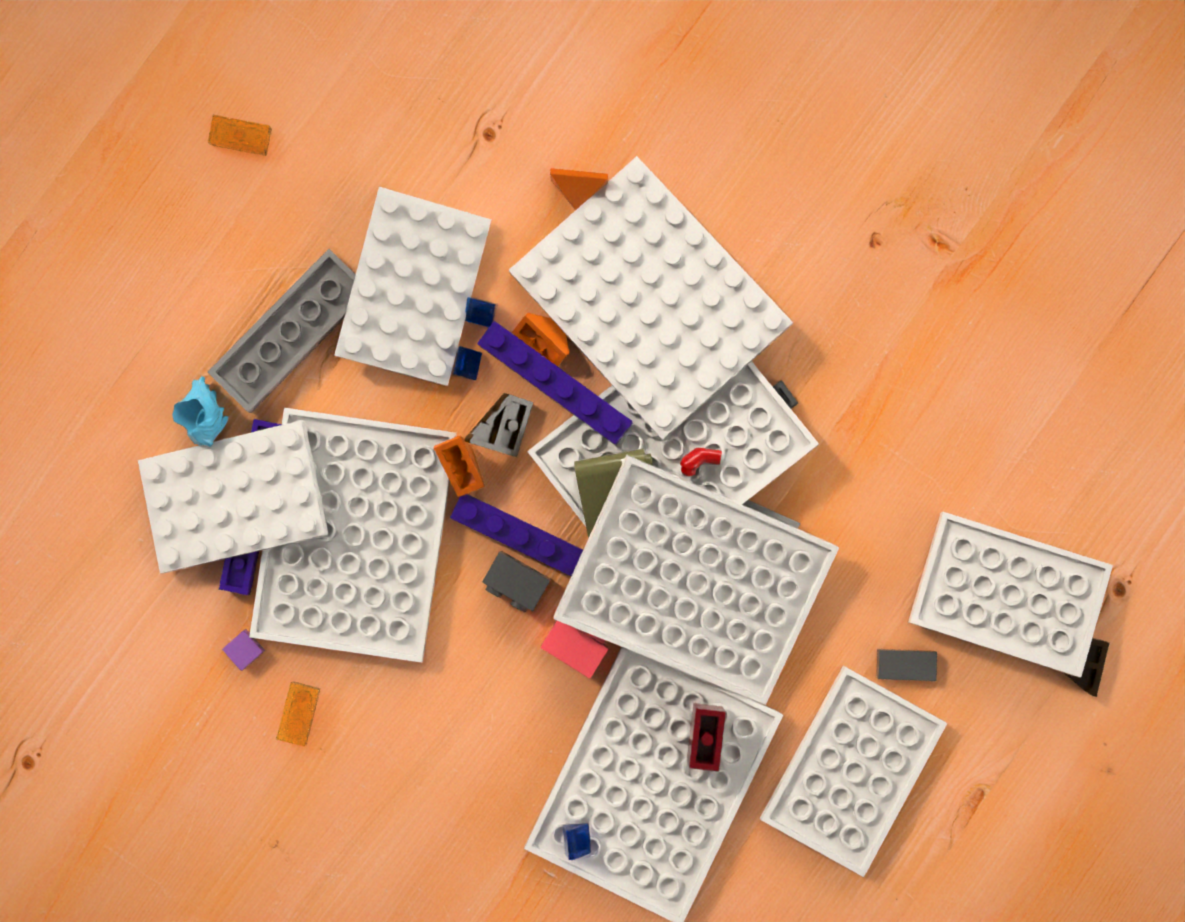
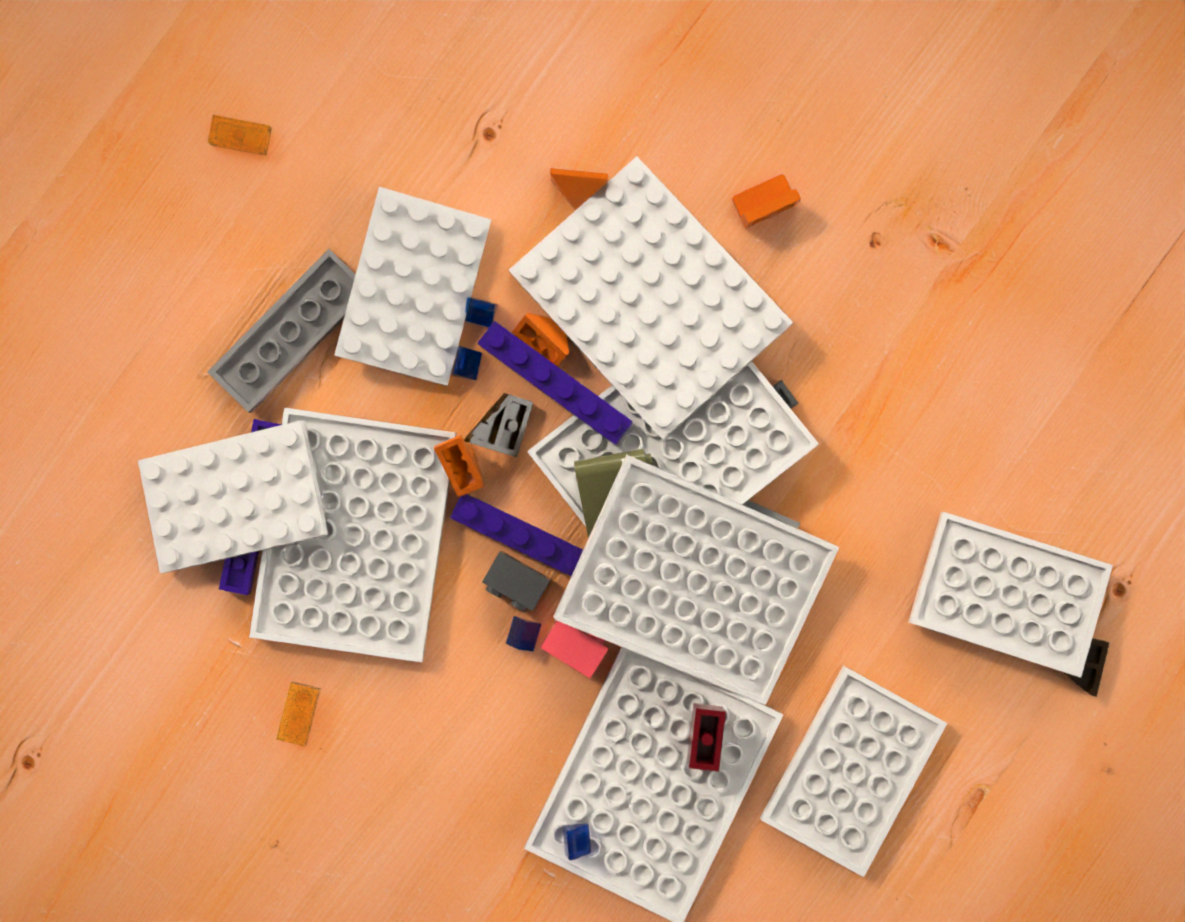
medium azure hair [172,376,228,447] -> none
medium lavender tile [222,629,265,671] -> none
red arm [680,448,722,476] -> none
dark grey tile [876,649,937,681] -> none
none -> clear blue slope [506,616,542,652]
none -> orange panel [732,174,801,229]

